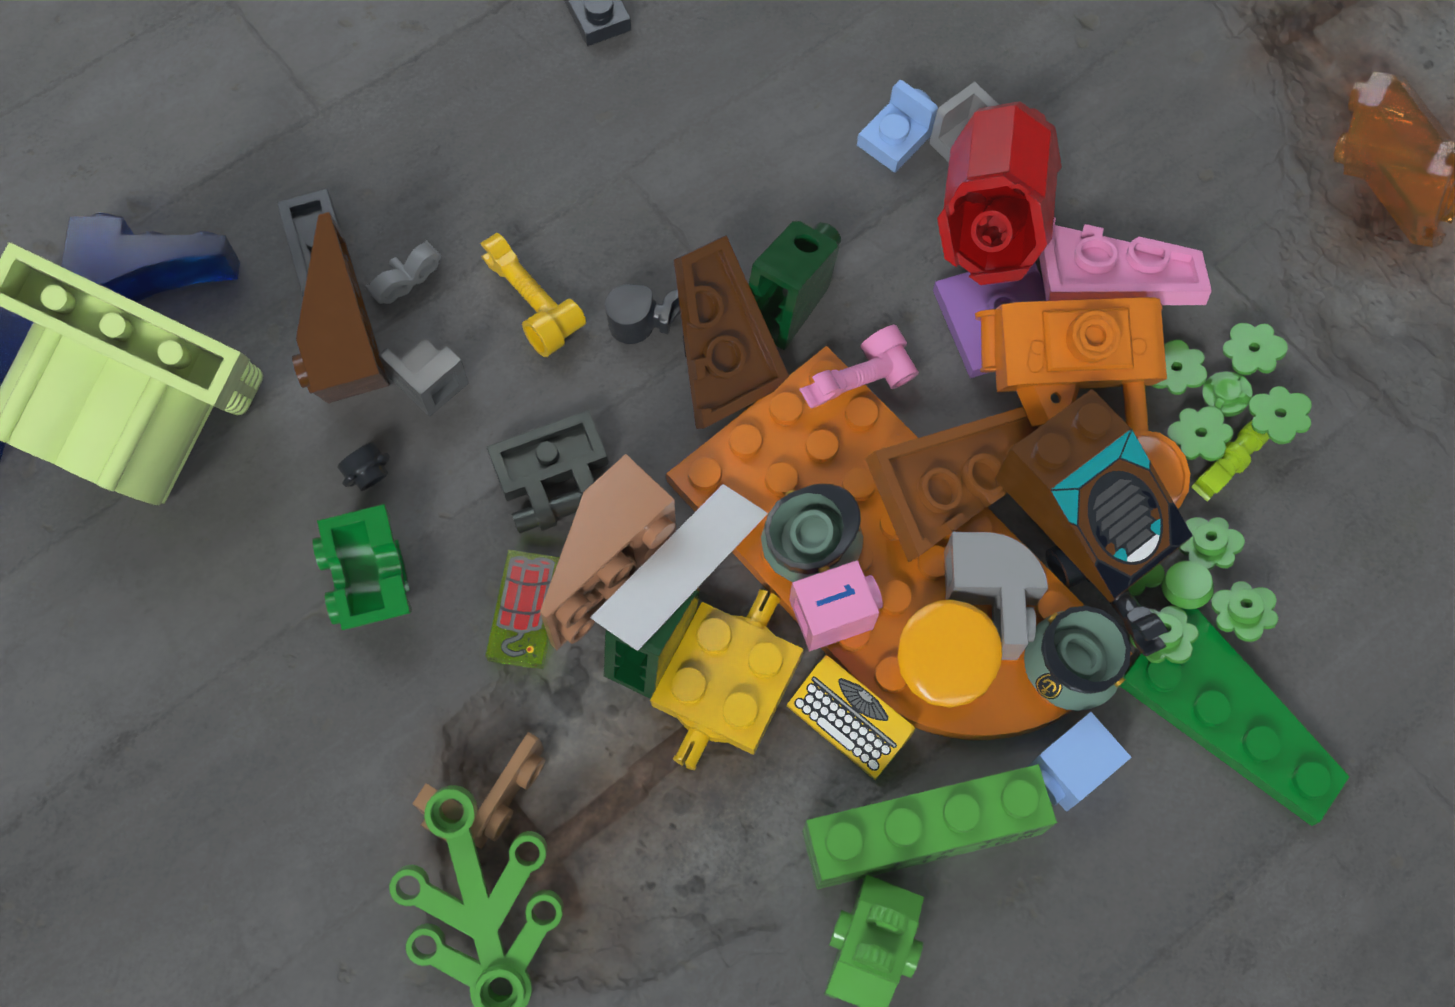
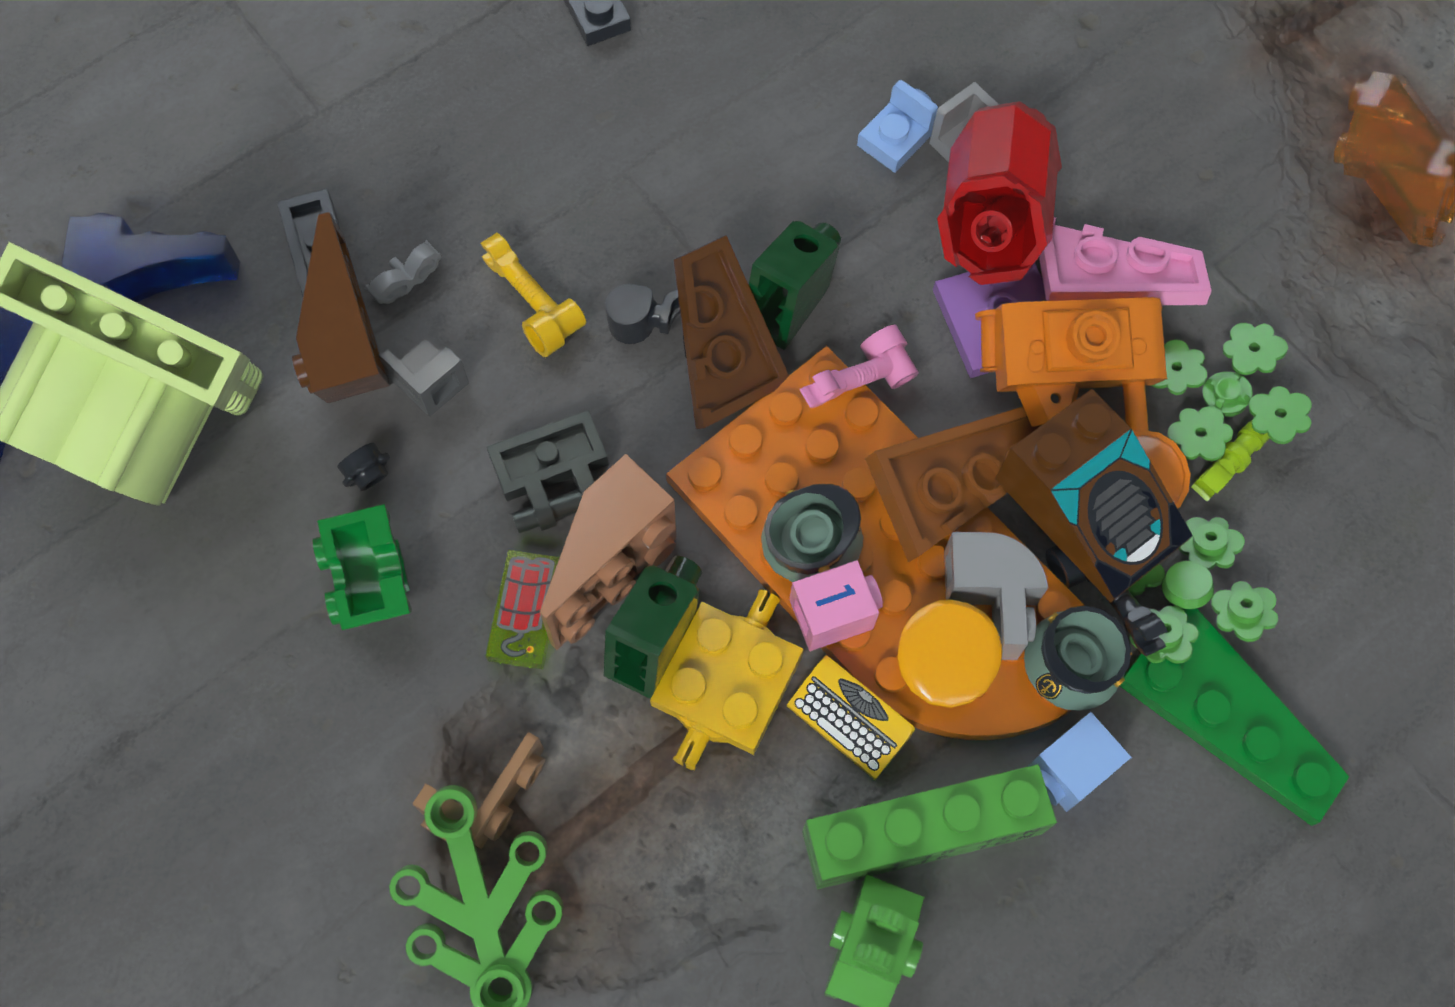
white sticker [590,484,768,651] -> none

